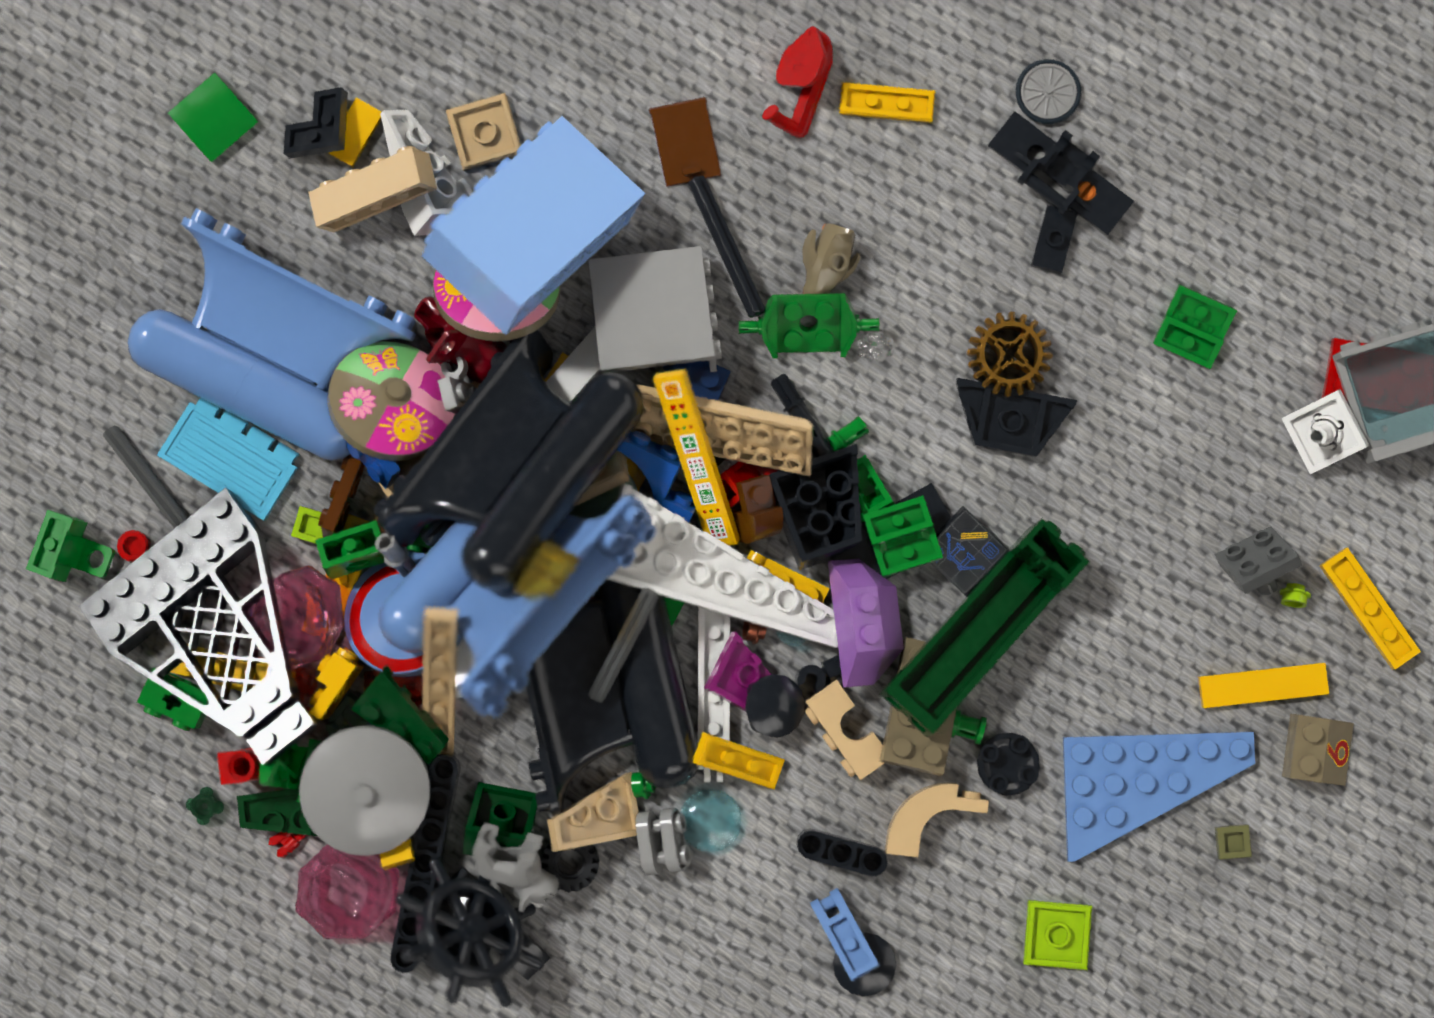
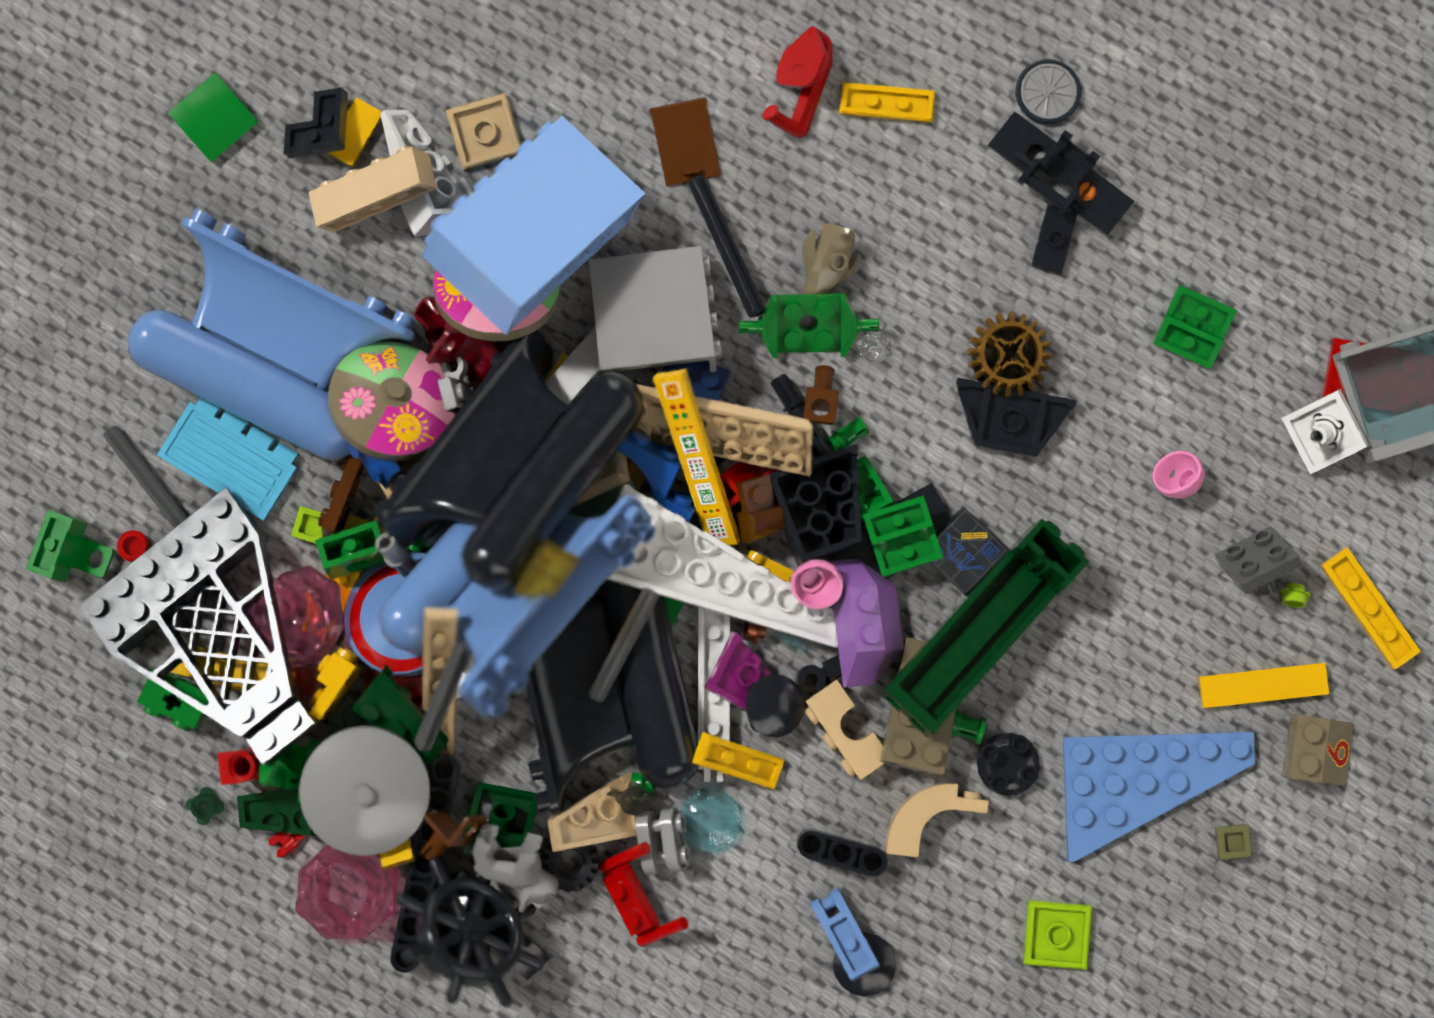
none -> dark grey axle [414,642,472,751]
none -> reddish brown bracket [421,811,487,861]
none -> red plate [599,842,689,947]
none -> clear smoke plate [615,781,654,816]
none -> bright pink piece [791,559,844,609]
none -> reddish brown bracket [803,365,839,425]
none -> bright pink piece [1153,451,1205,499]

